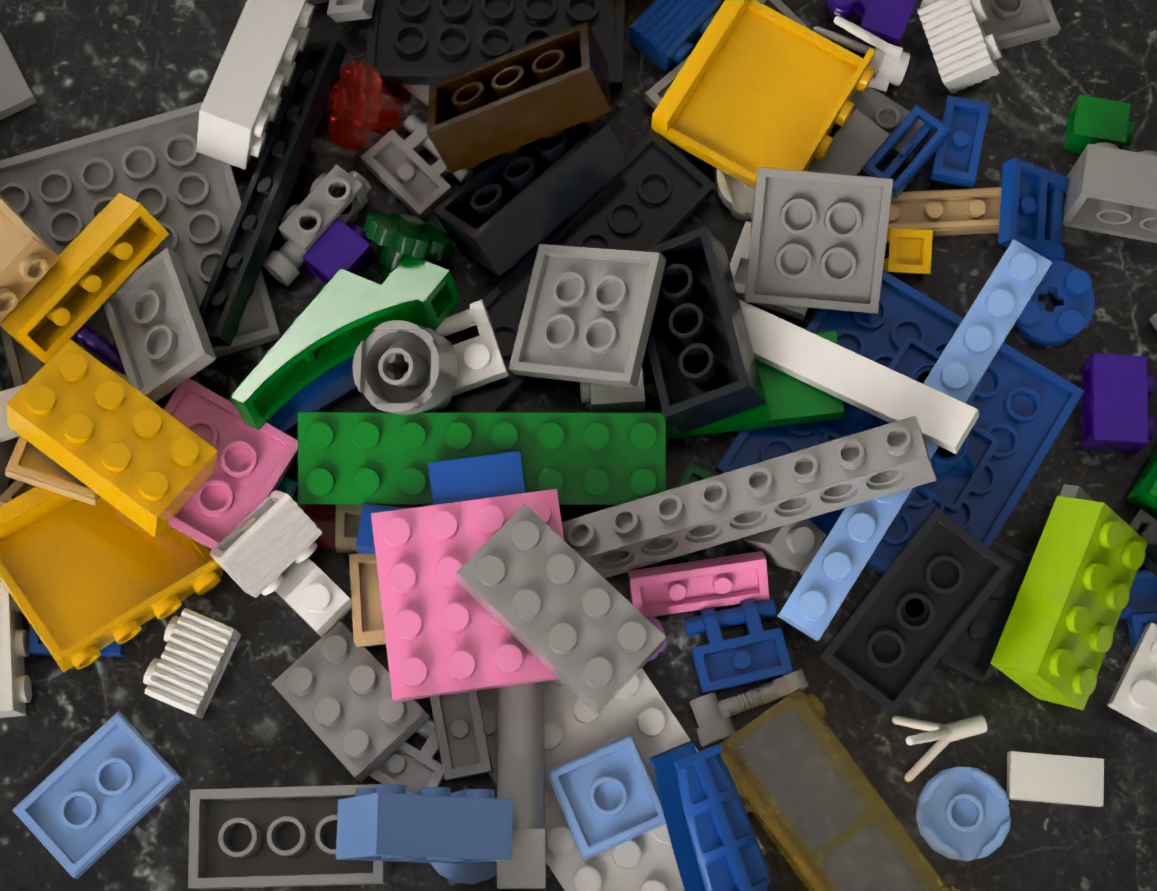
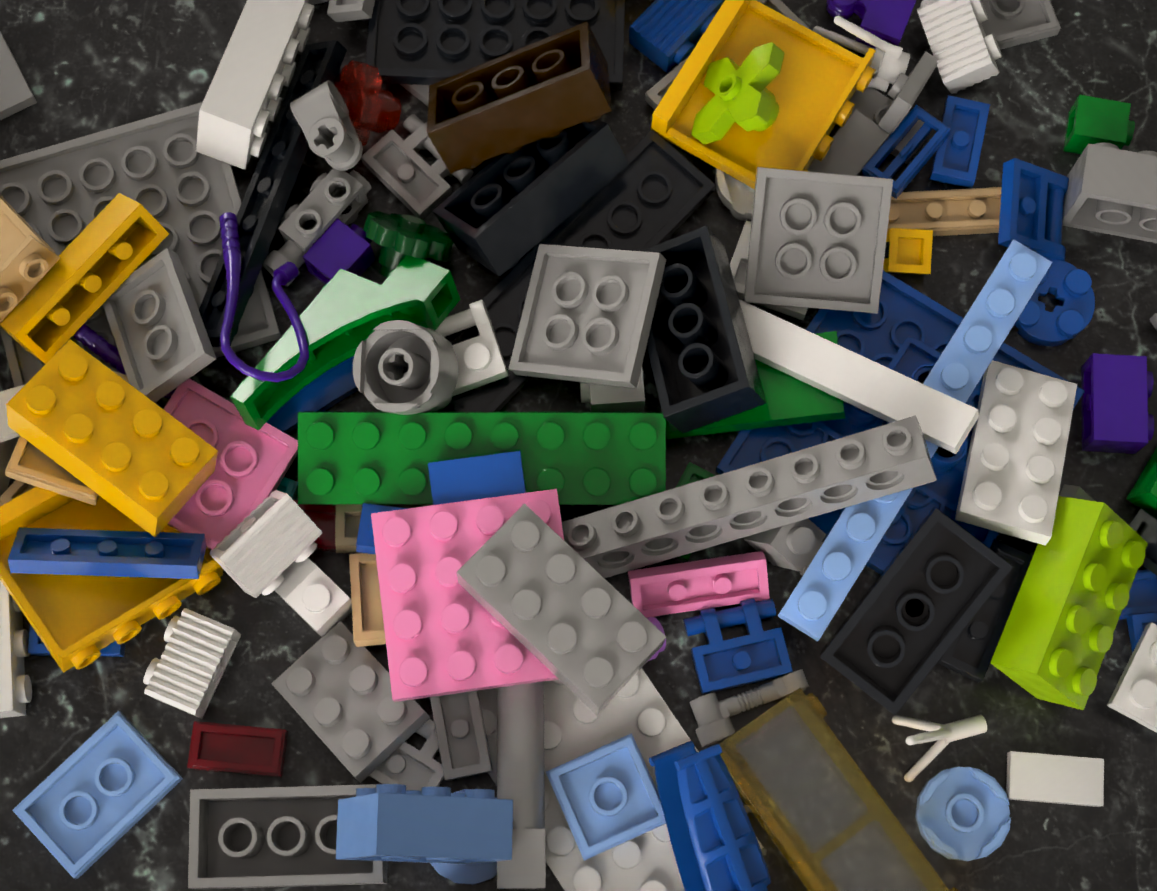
none -> blue plate [8,527,206,579]
none -> dark red tile [187,721,288,778]
none -> dark purple piece [219,212,309,382]
none -> light grey piece [290,80,363,171]
none -> lime plant [691,42,784,145]
none -> light grey plate [877,51,938,134]
none -> white plate [955,360,1077,546]

